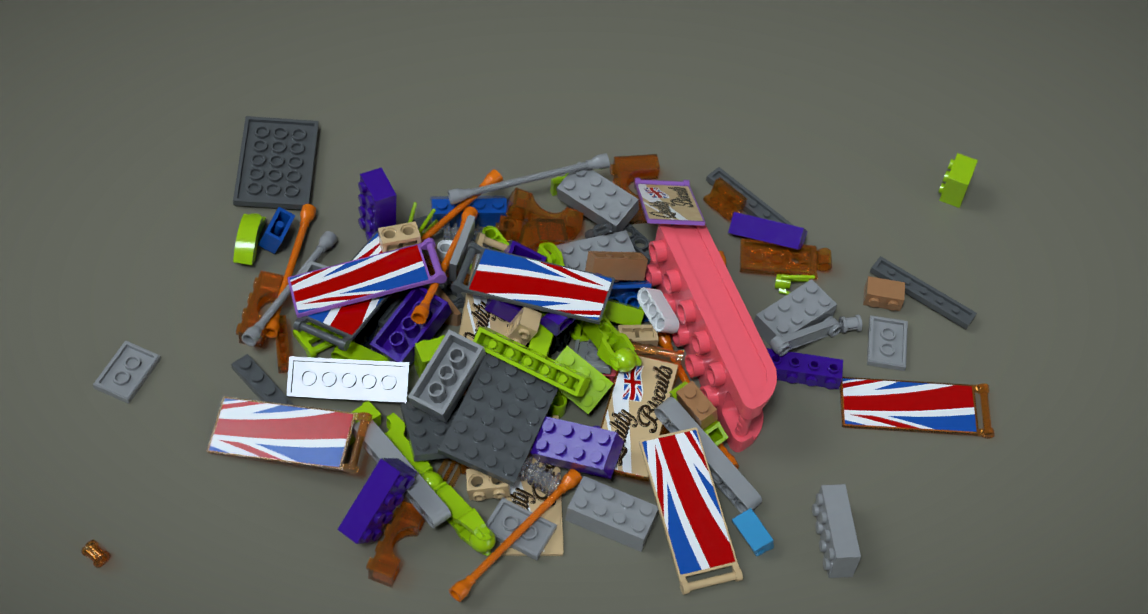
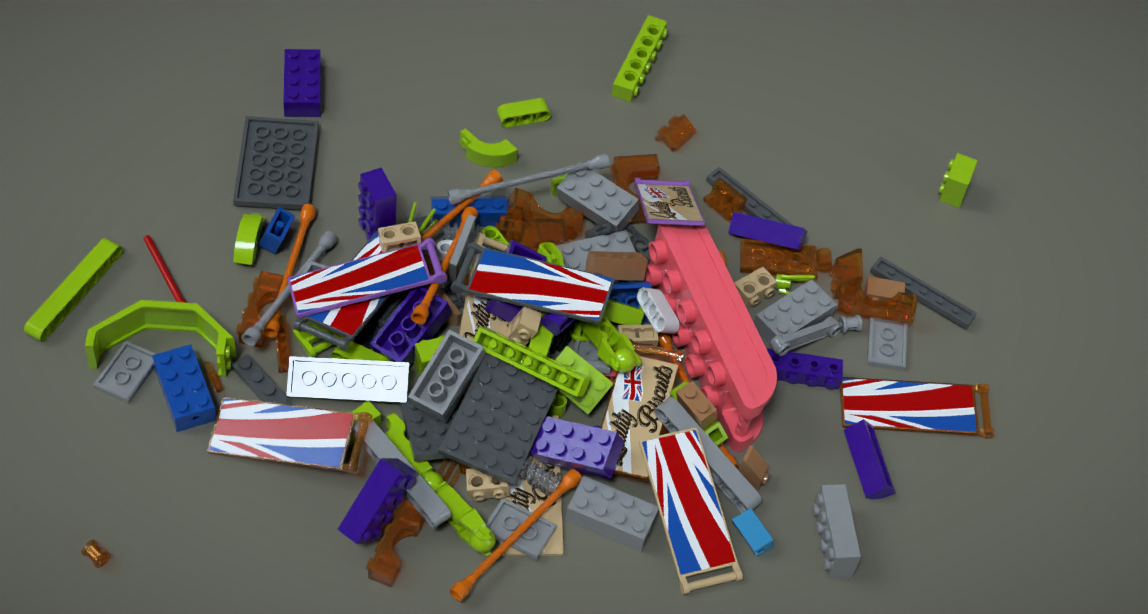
none -> lime beam [24,238,123,342]
none -> lime panel [85,300,237,377]
none -> red bar [143,235,188,303]
none -> blue brick [152,344,216,432]
none -> clear orange piece [204,361,224,393]
none -> dark purple brick [283,49,321,117]
none -> lime arch [459,128,518,168]
none -> lime beam [496,98,551,128]
none -> lime brick [611,15,669,102]
none -> clear orange bracket [654,114,697,152]
none -> tan brick [734,267,777,308]
none -> medium nougat slope [739,445,770,491]
none -> clear orange slope [830,248,863,301]
none -> clear orange arch [837,282,917,324]
none -> dark purple brick [844,419,896,499]

